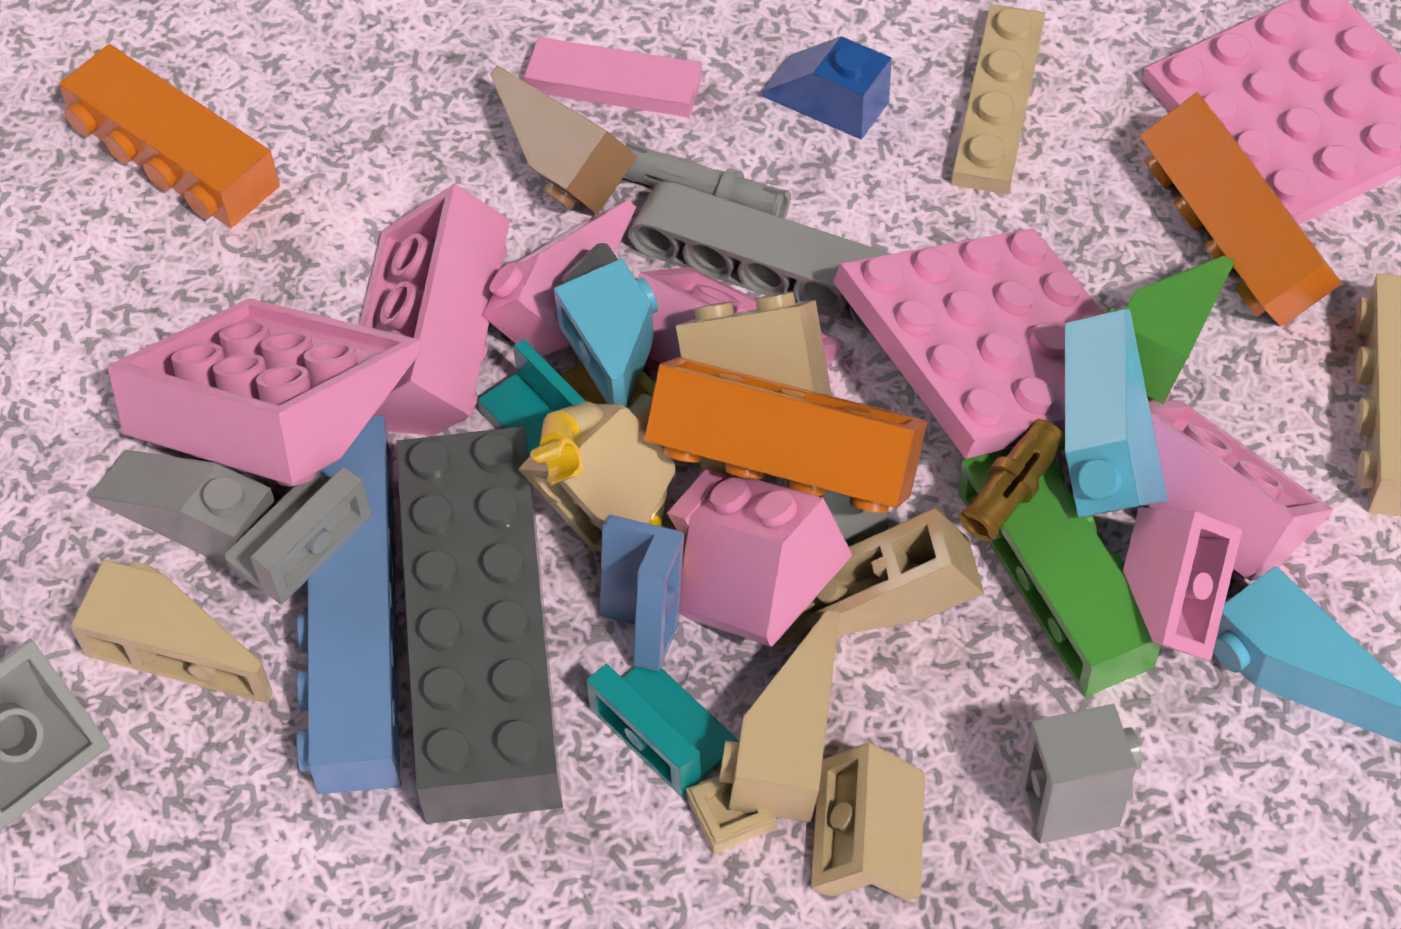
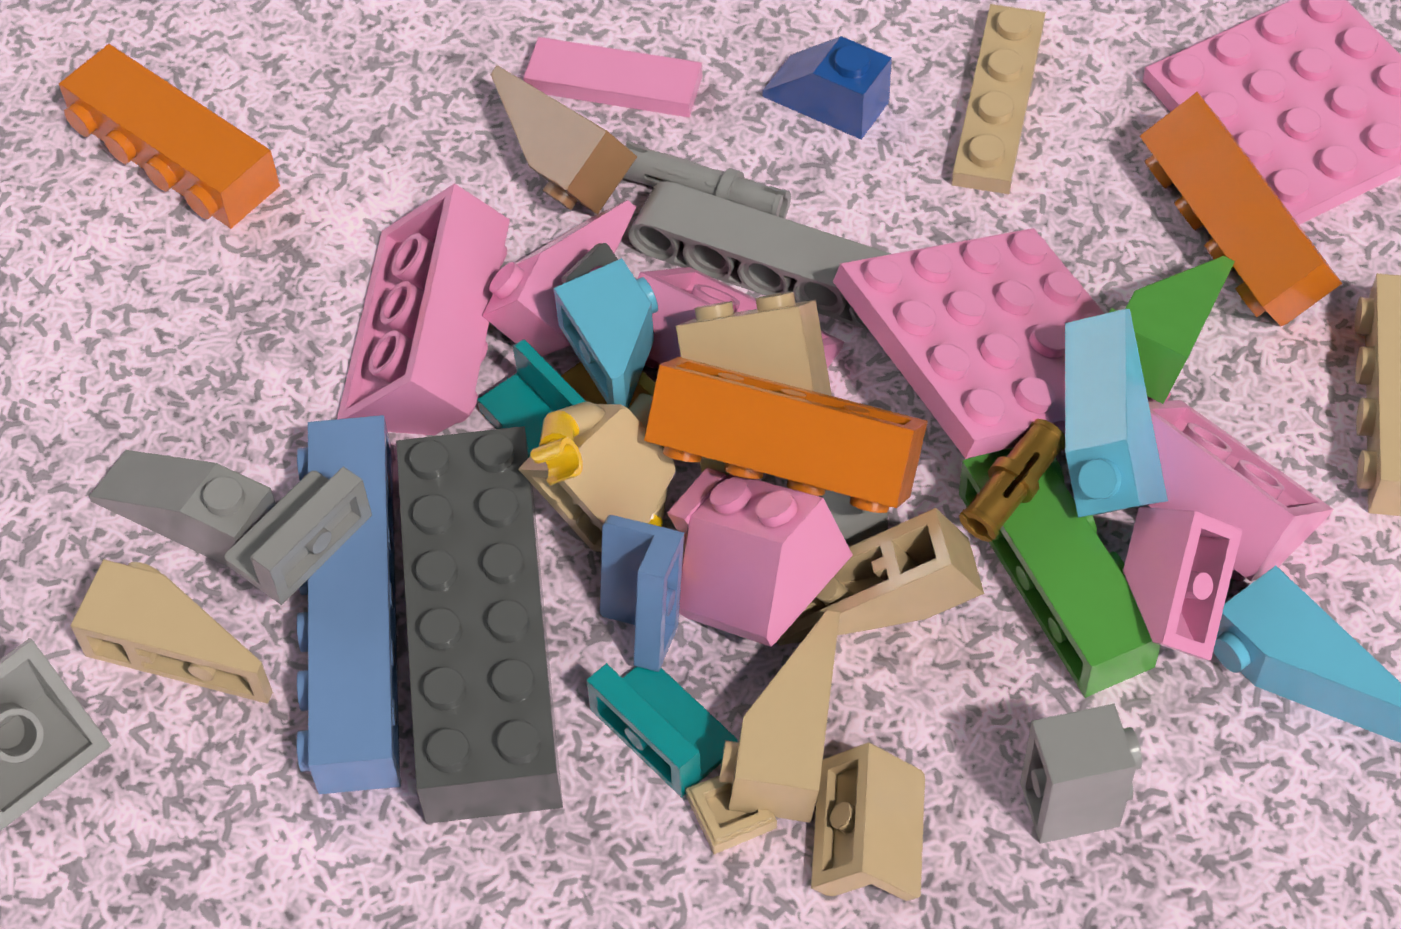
bright pink slope [107,298,421,486] -> none

